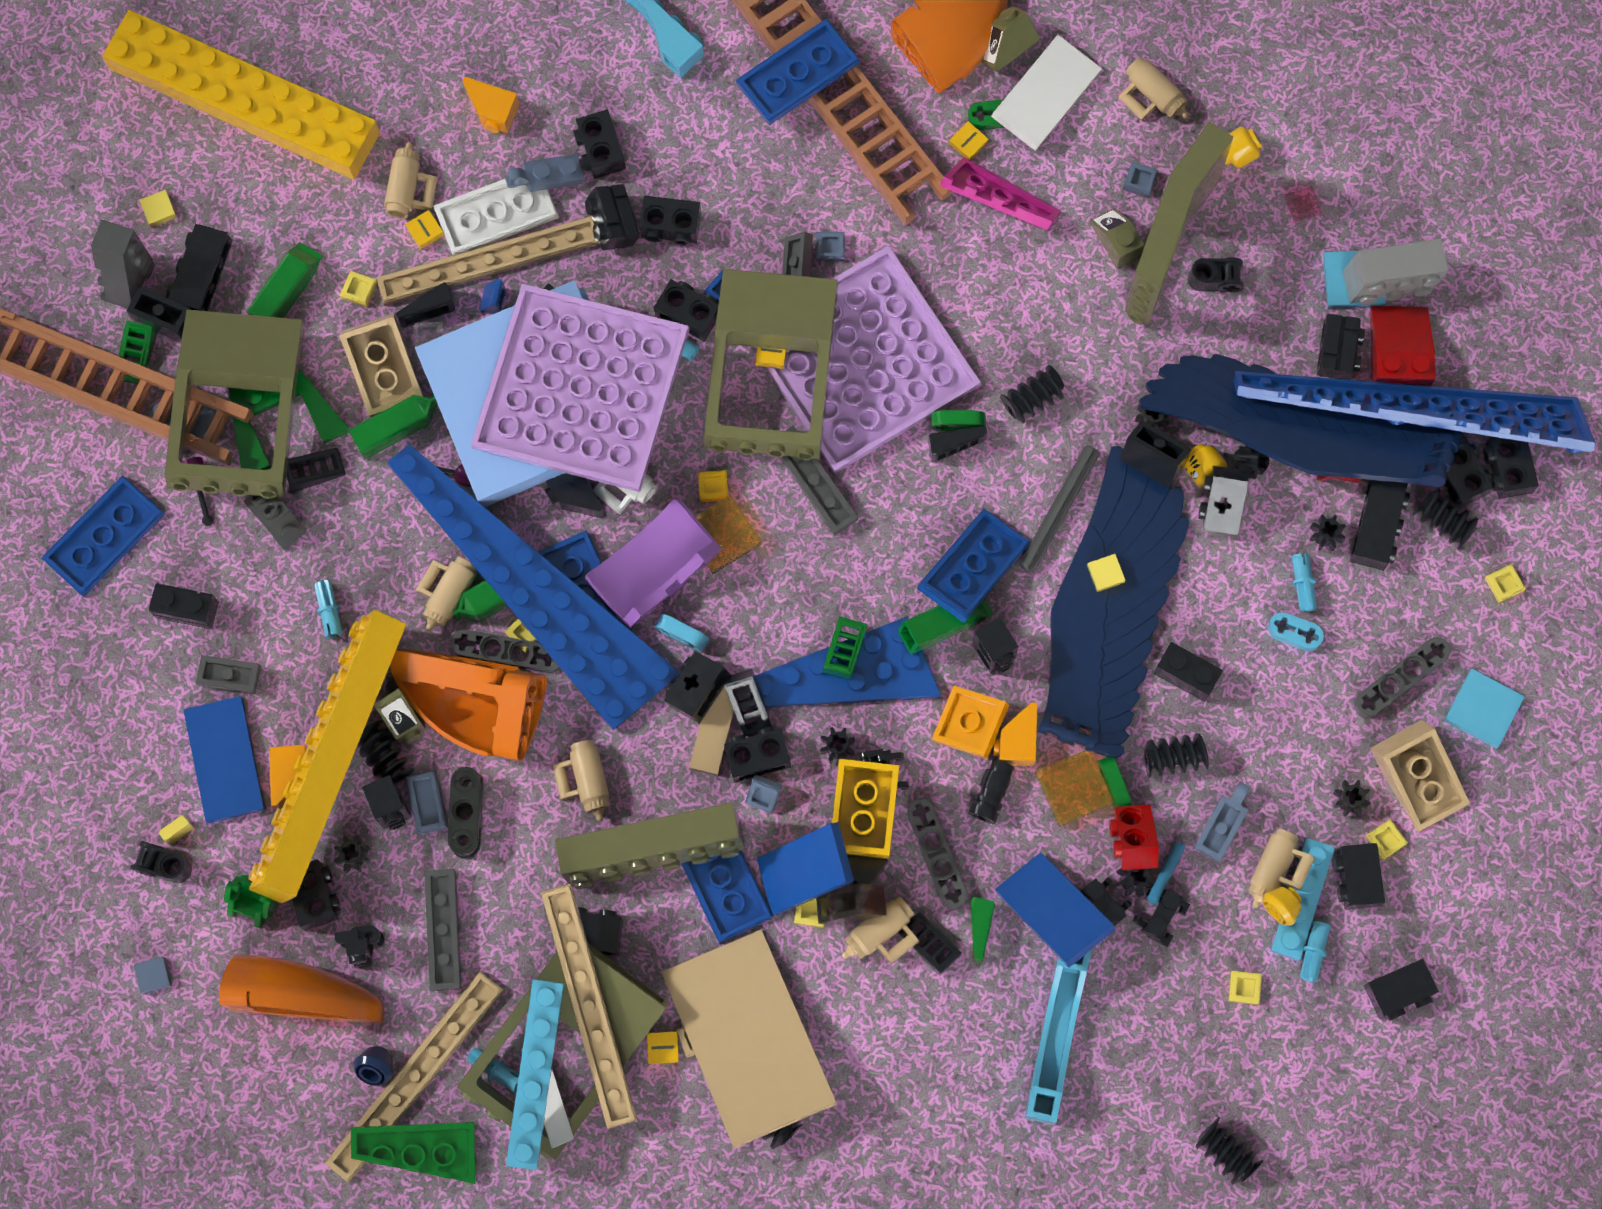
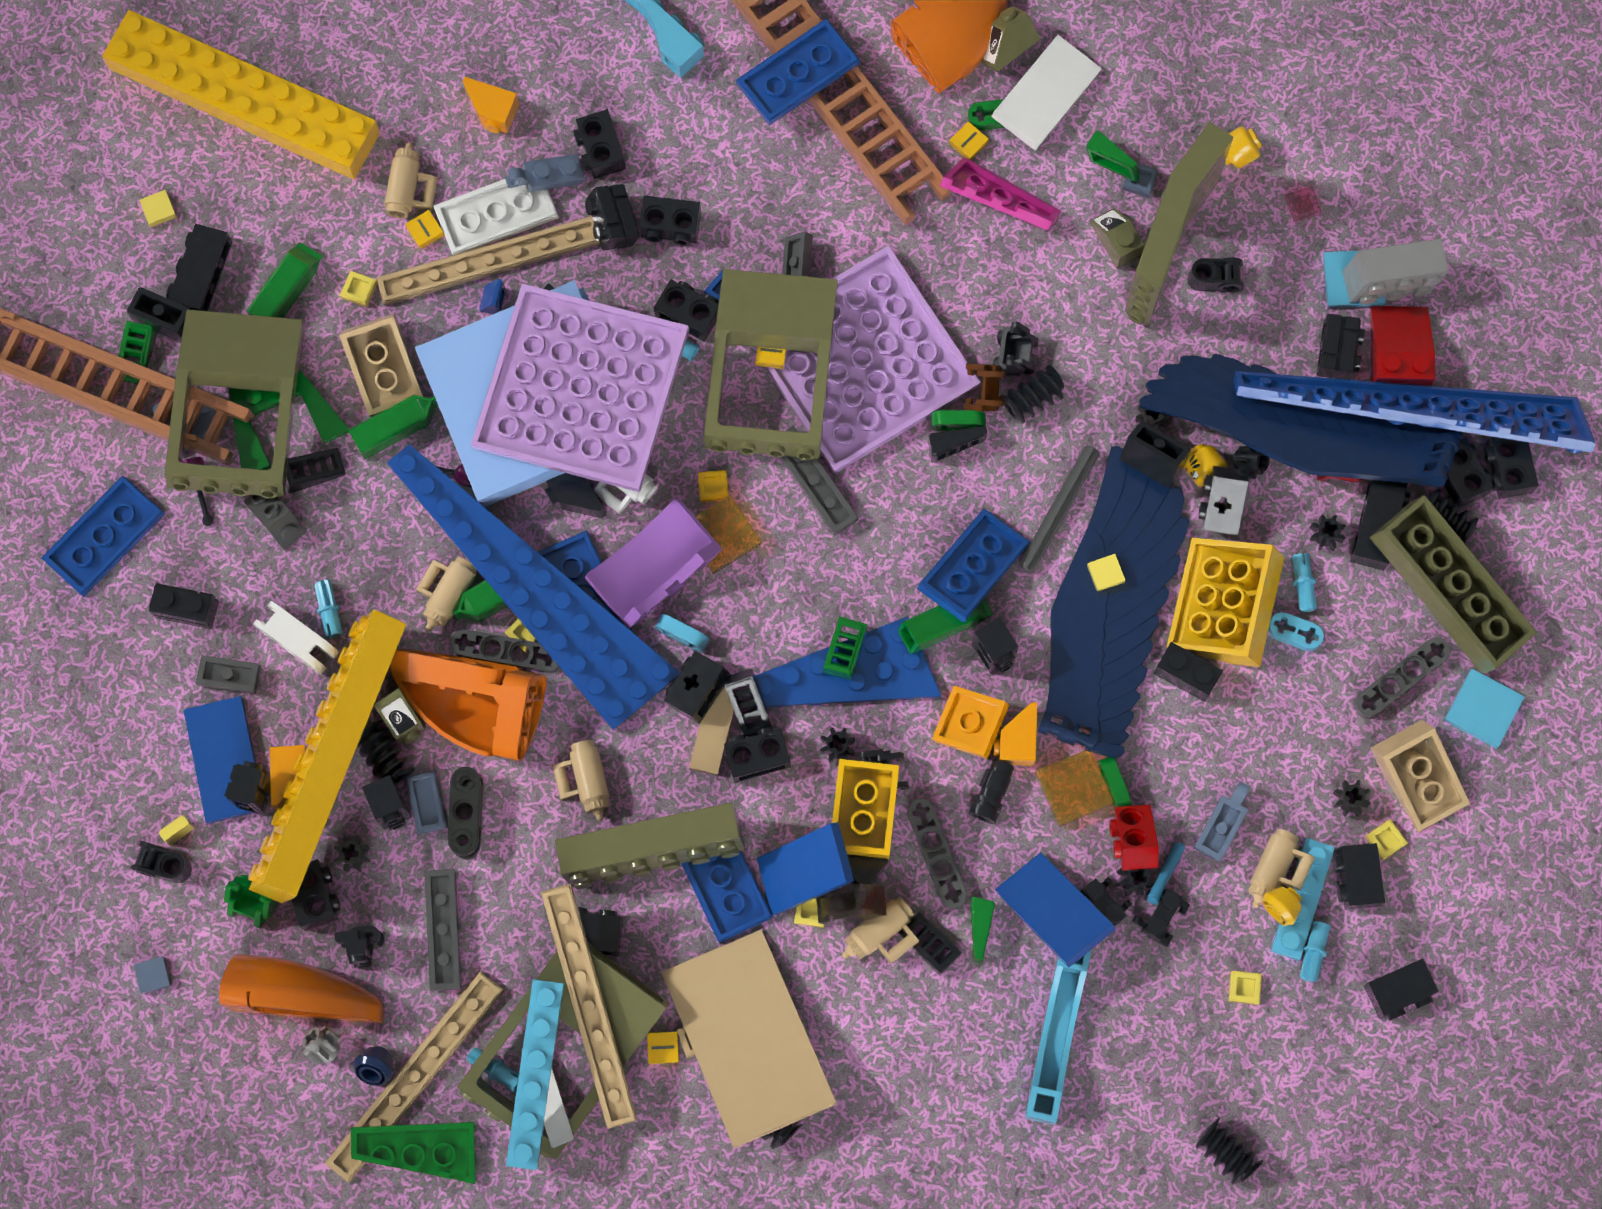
dark grey wedge [91,220,154,308] -> none
black slope [396,282,455,328] -> none
sand blue tile [745,774,783,814] -> none
sand blue tile [816,232,845,261] -> none
tan piece [1118,57,1189,121] -> none
black piece [1144,733,1209,778] -> none
light yellow tile [1485,564,1526,603] -> none
none -> black brick [224,761,271,815]
none -> white piece [253,601,340,675]
none -> light grey gear [302,1026,340,1065]
none -> reddish brown piece [964,363,1005,411]
none -> black piece [993,322,1039,376]
none -> green slope [1086,130,1140,182]
none -> yellow slope [1167,538,1285,667]
none -> olive brick [1370,495,1537,674]

